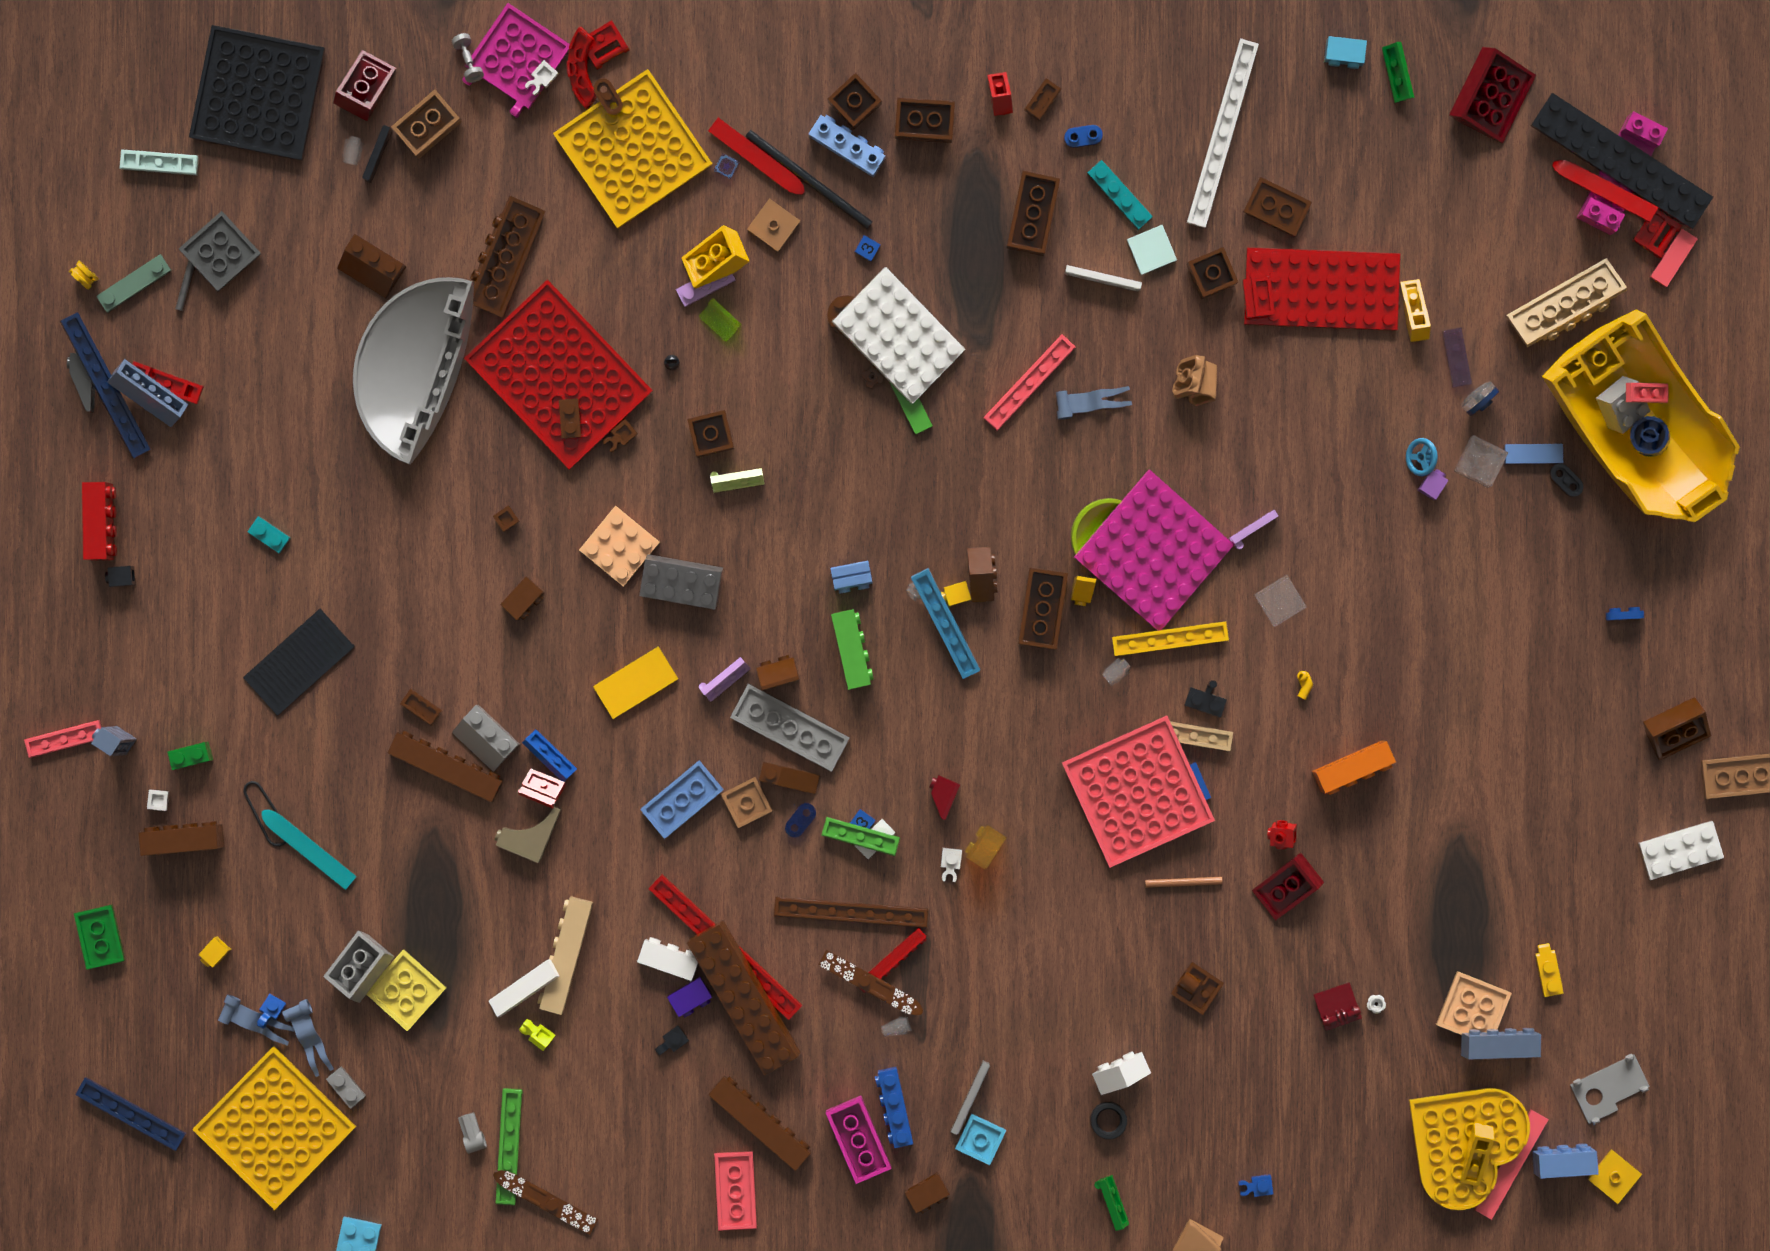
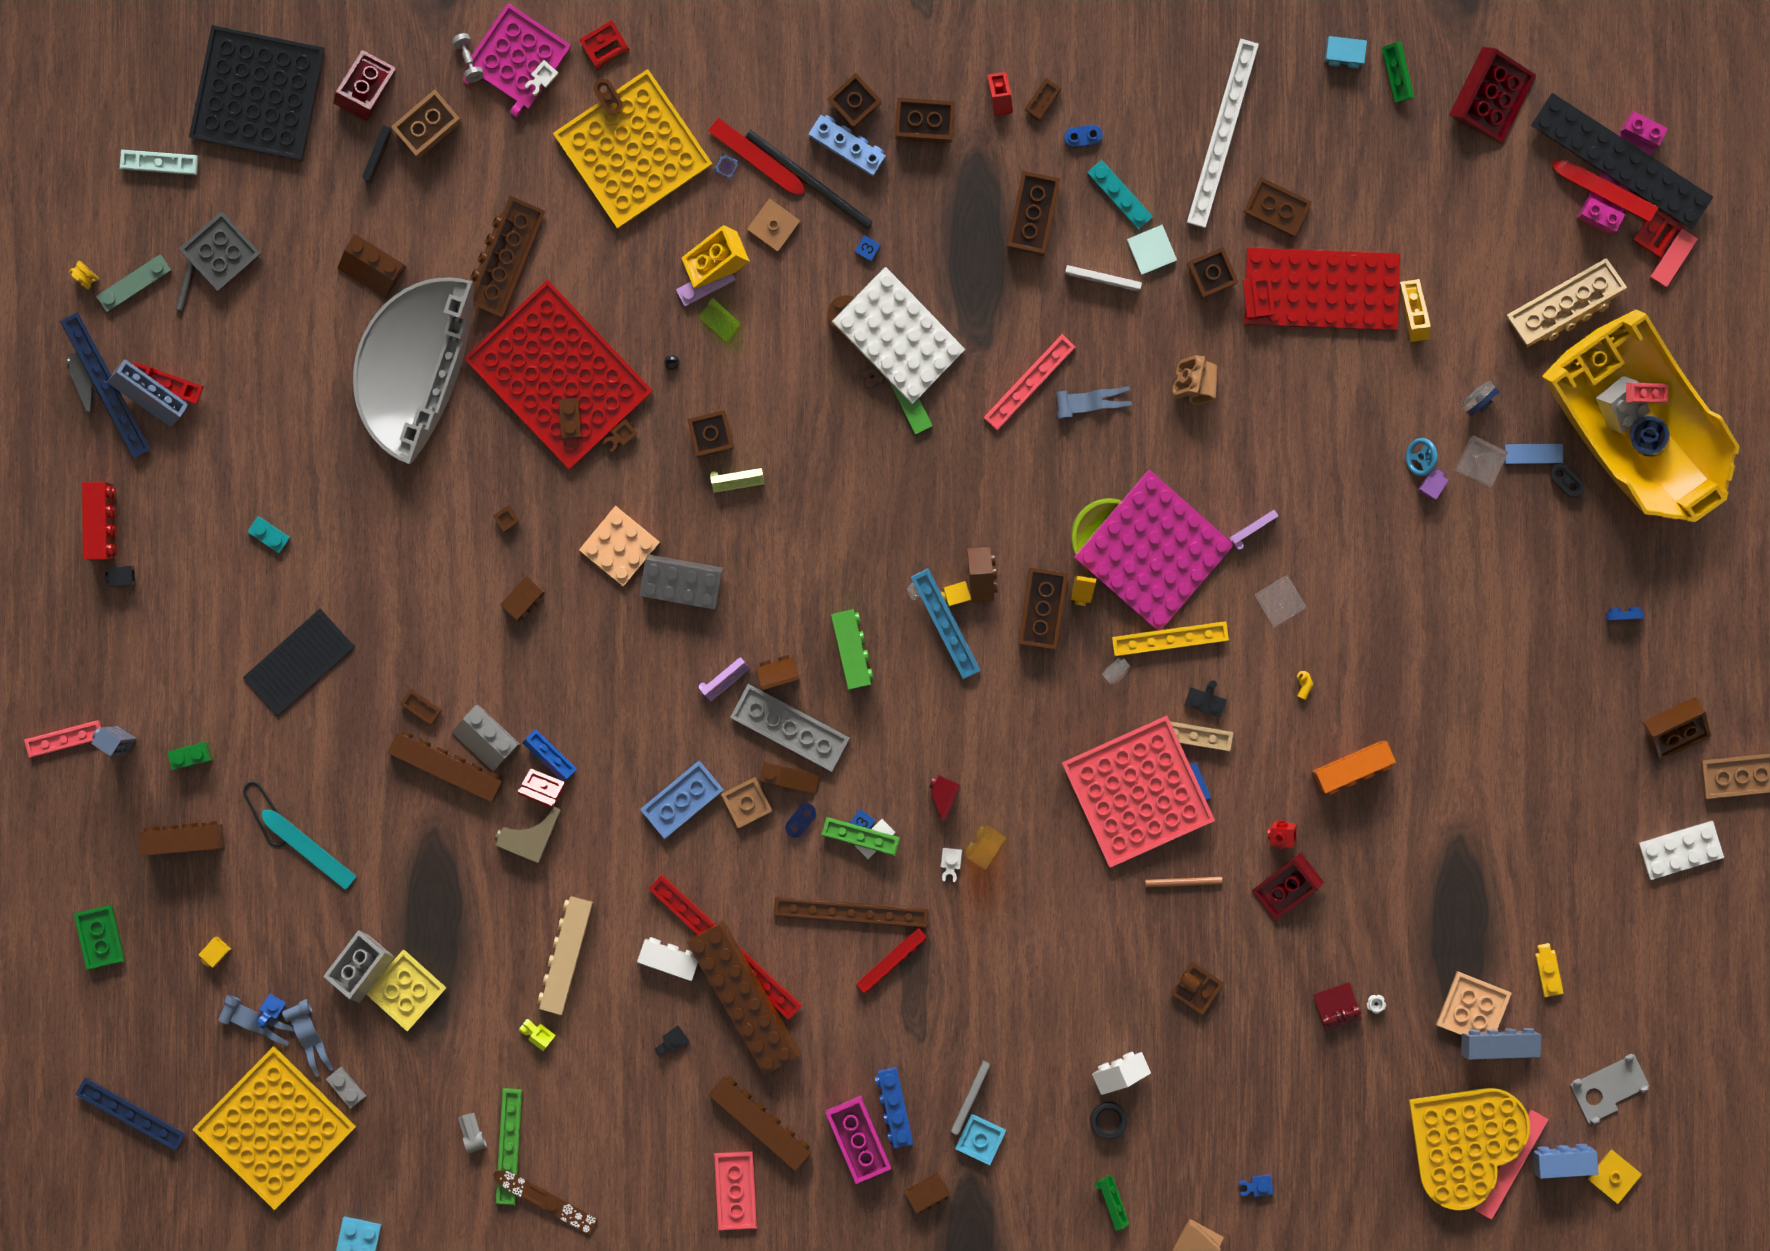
white plate [147,789,169,811] -> none
clear brick [342,136,364,166] -> none
white tile [489,960,559,1017] -> none
red tile [567,27,597,109] -> none
yellow tile [593,646,678,719] -> none
dark purple brick [667,976,713,1018] -> none
reddish brown piece [818,950,923,1015] -> none
medium blue brick [831,561,873,594] -> none
clear cone [881,1016,911,1037] -> none
clear purple tile [1442,327,1472,388] -> none
yellow slope [1460,1123,1494,1186] -> none

